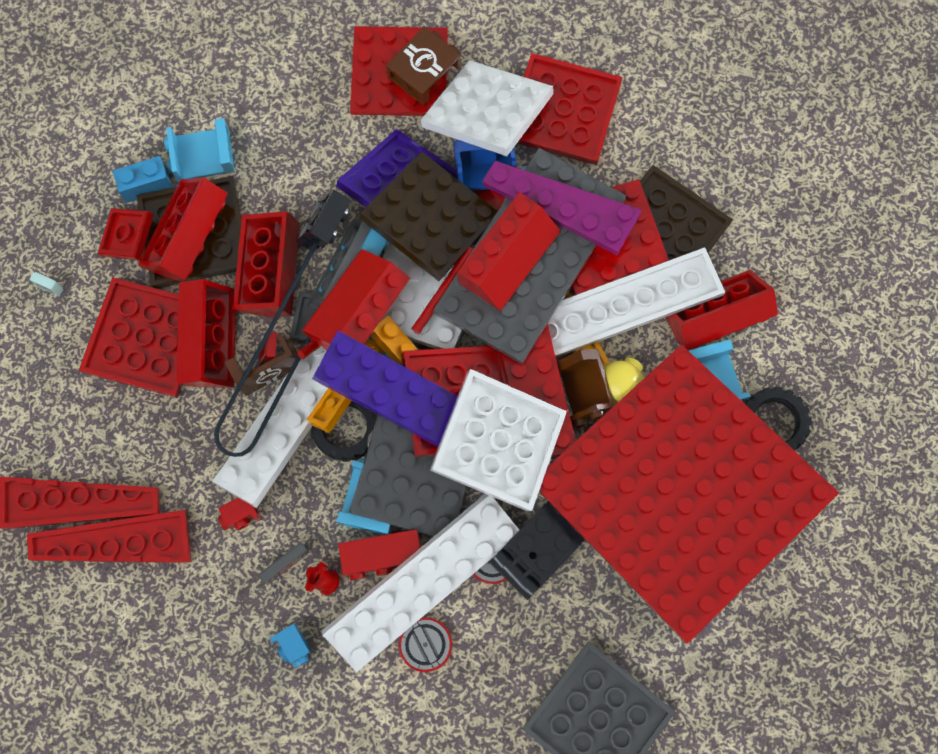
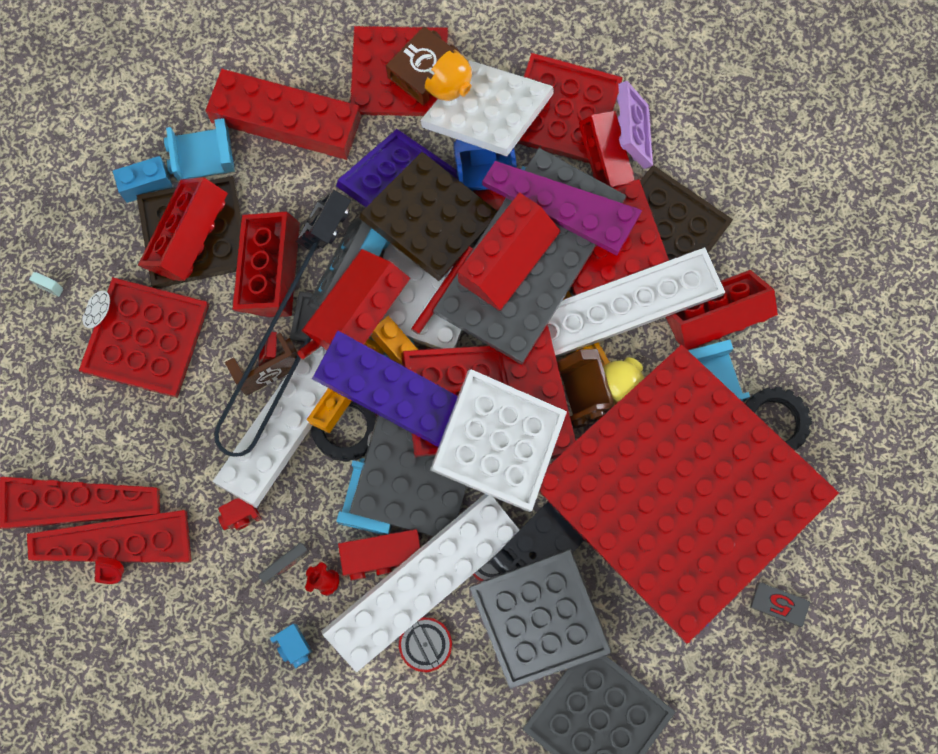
red plate [97,208,154,261] -> none
red slope [176,279,236,388] -> none
none -> white sticker [82,291,110,328]
none -> red tile [95,556,124,584]
none -> red brick [205,68,361,160]
none -> light orange cylinder [425,50,472,101]
none -> dark grey plate [469,548,612,689]
none -> red brick [579,111,634,188]
none -> lavender plate [617,81,653,169]
none -> dark grey tile [750,582,811,627]

